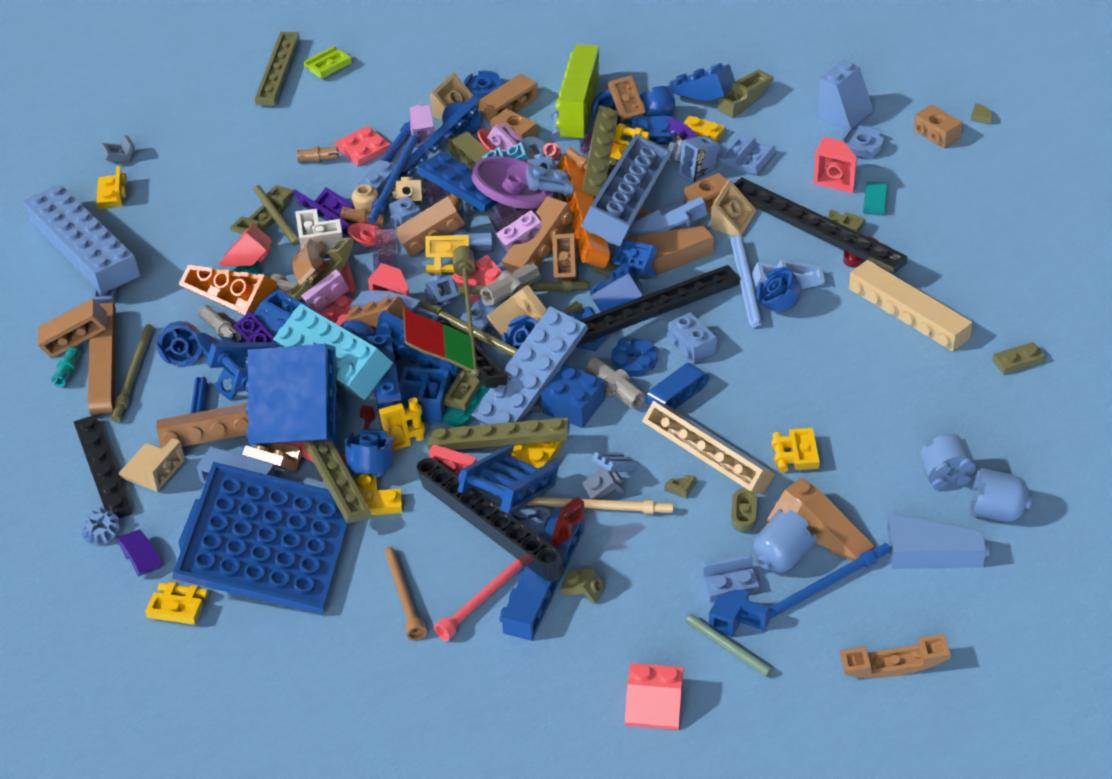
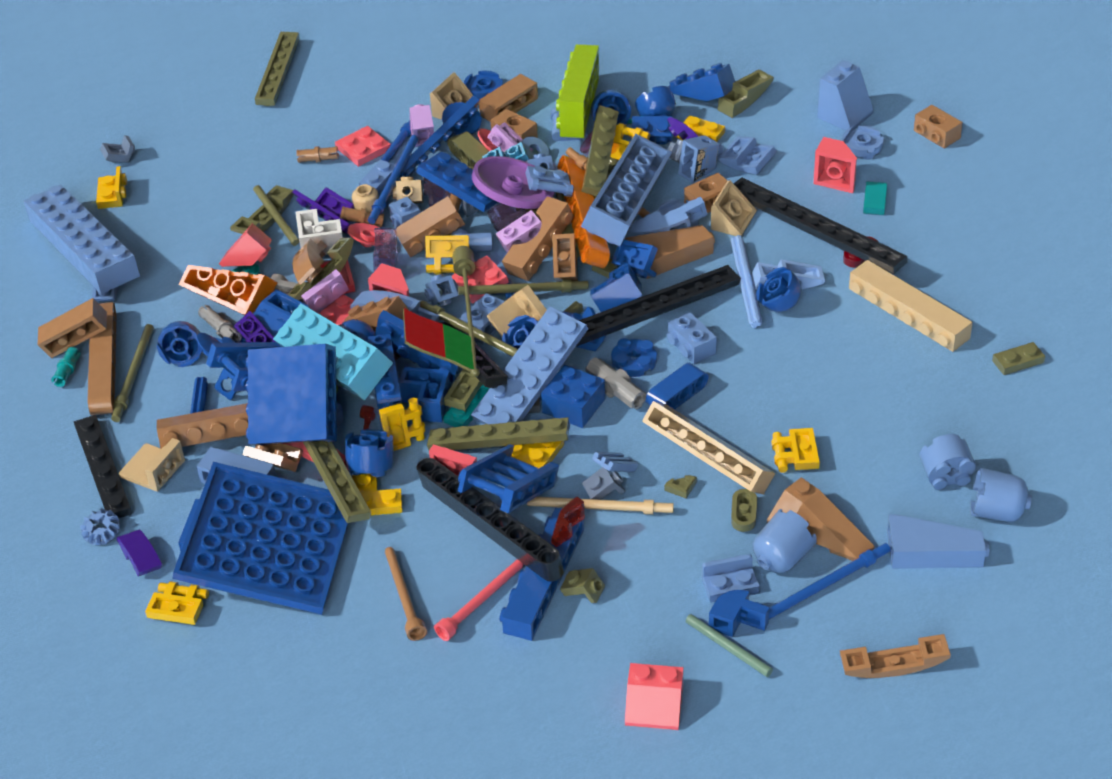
lime plate [304,46,352,79] -> none
light grey piece [480,263,541,306] -> none
medium blue beam [509,507,550,533] -> none
coral axle [543,143,562,160] -> none
medium nougat bracket [608,75,645,121] -> none
olive plate [825,210,865,233] -> none
olive tile [971,103,992,124] -> none

